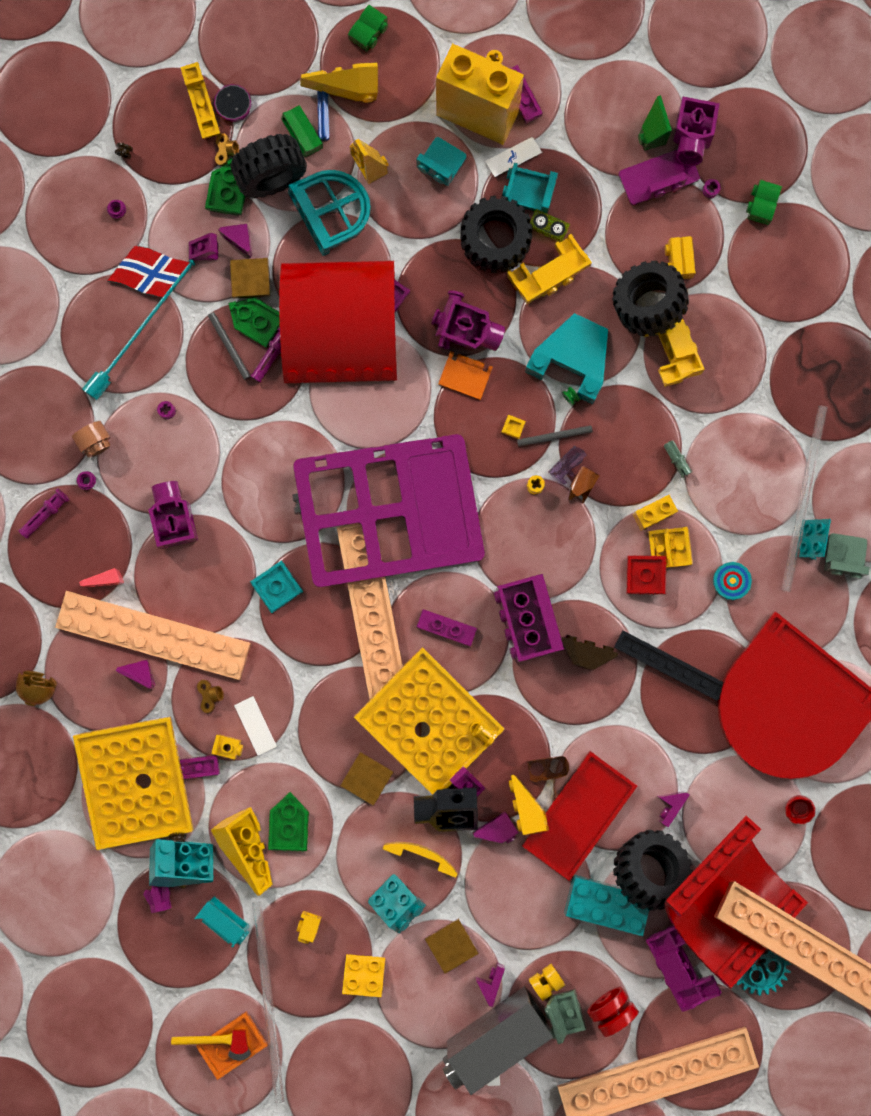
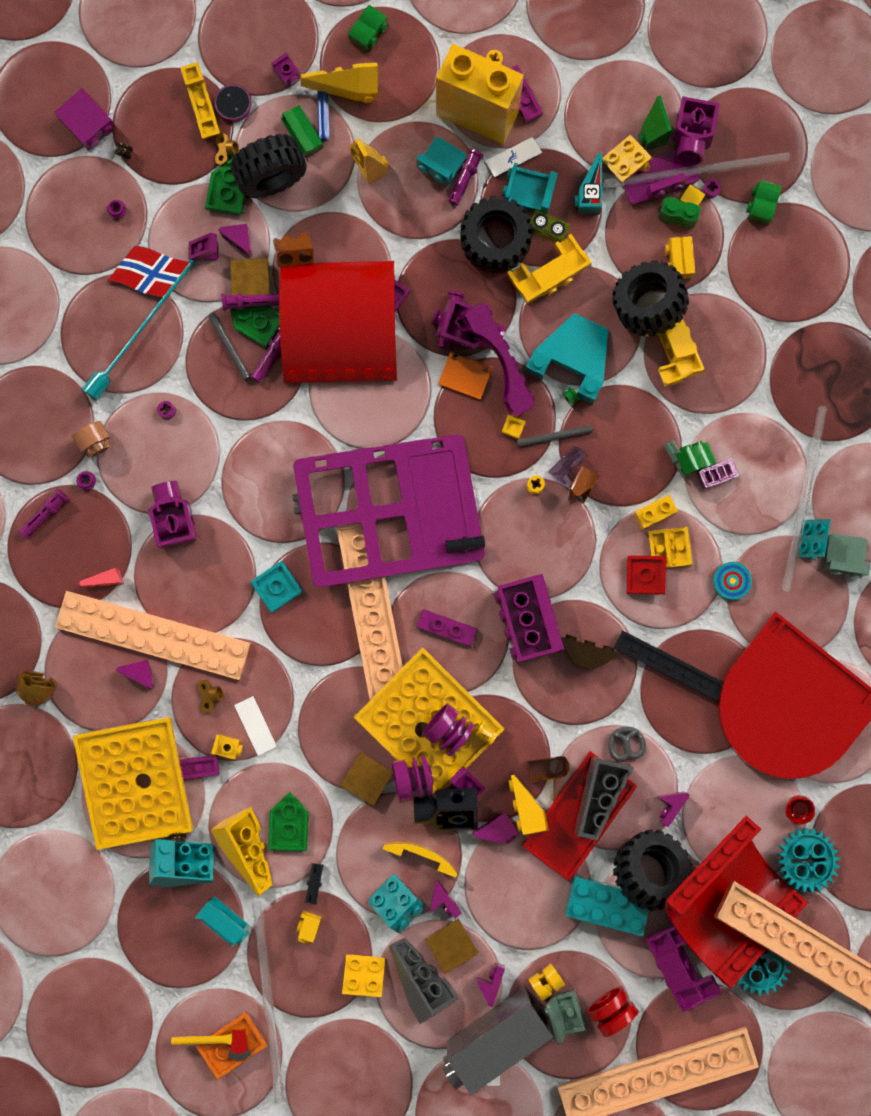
magenta rock [143,886,172,913] -> none
teal window [288,170,370,256] -> none
none -> magenta brick [54,88,116,151]
none -> magenta pin [221,293,279,311]
none -> magenta brick [271,53,301,88]
none -> dark orange piece [273,231,314,267]
none -> black pin [304,863,324,905]
none -> dark grey wedge [389,938,459,1024]
none -> magenta wheel [392,755,434,803]
none -> magenta wheel [422,703,475,756]
none -> magenta slope [431,880,462,919]
none -> black pin [445,535,485,553]
none -> magenta pin [448,149,484,206]
none -> magenta arch [460,303,535,417]
none -> slope [574,153,602,214]
none -> dark grey wedge [574,756,634,840]
none -> yellow hinge [602,135,652,183]
none -> clear piece [603,152,790,189]
none -> dark grey piece [608,726,646,761]
none -> green brick [658,197,701,228]
none -> green brick [676,441,717,475]
none -> yellow tile [680,185,706,206]
none -> slope [696,458,739,490]
none -> teal gear [776,828,840,893]

